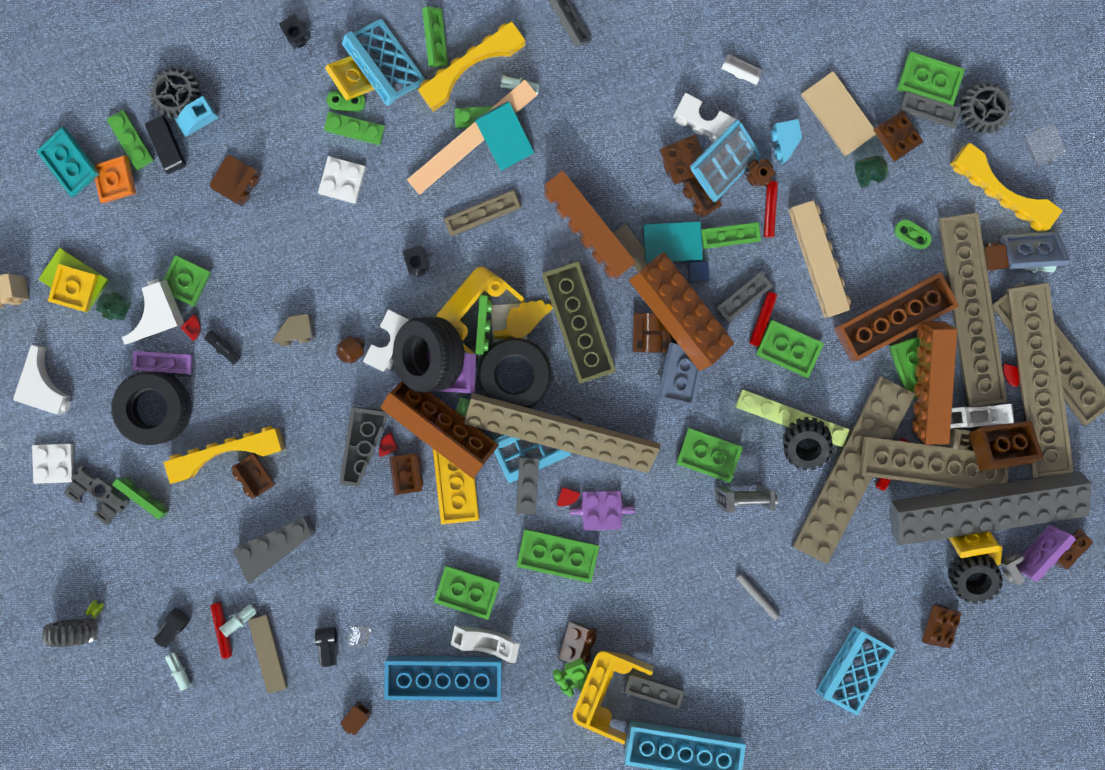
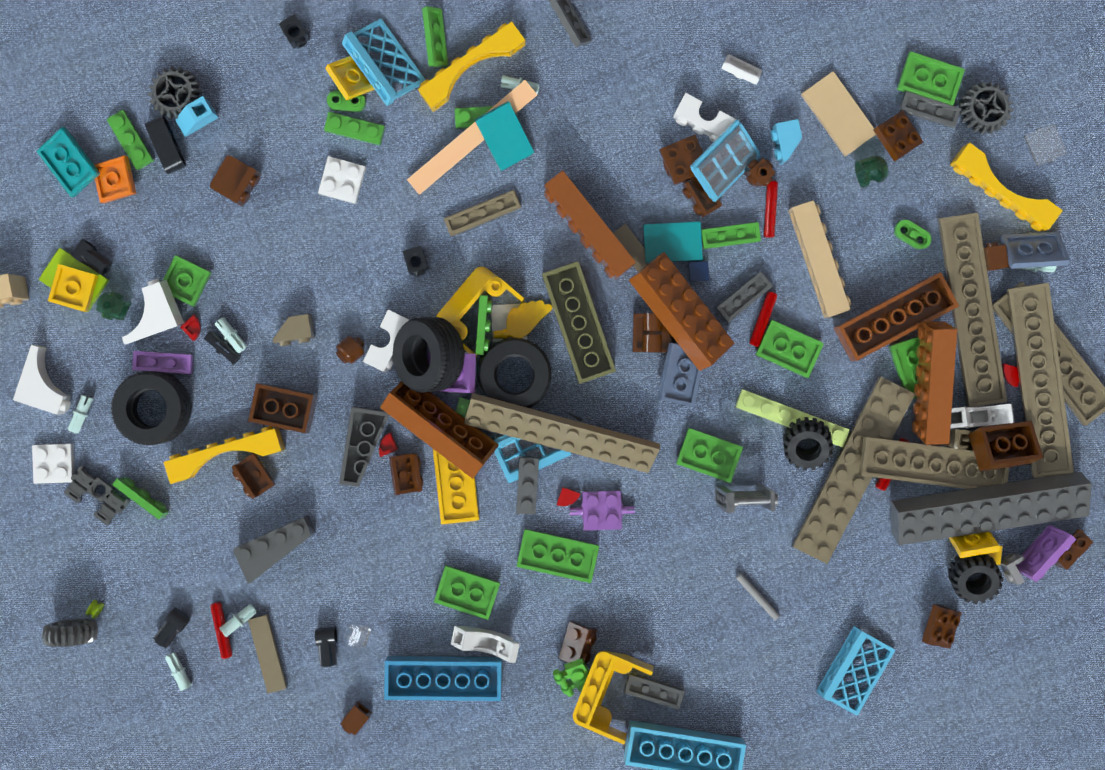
none -> light aqua axle [68,395,93,433]
none -> black piece [70,238,113,275]
none -> light aqua axle [215,317,247,353]
none -> reddish brown brick [248,383,318,433]

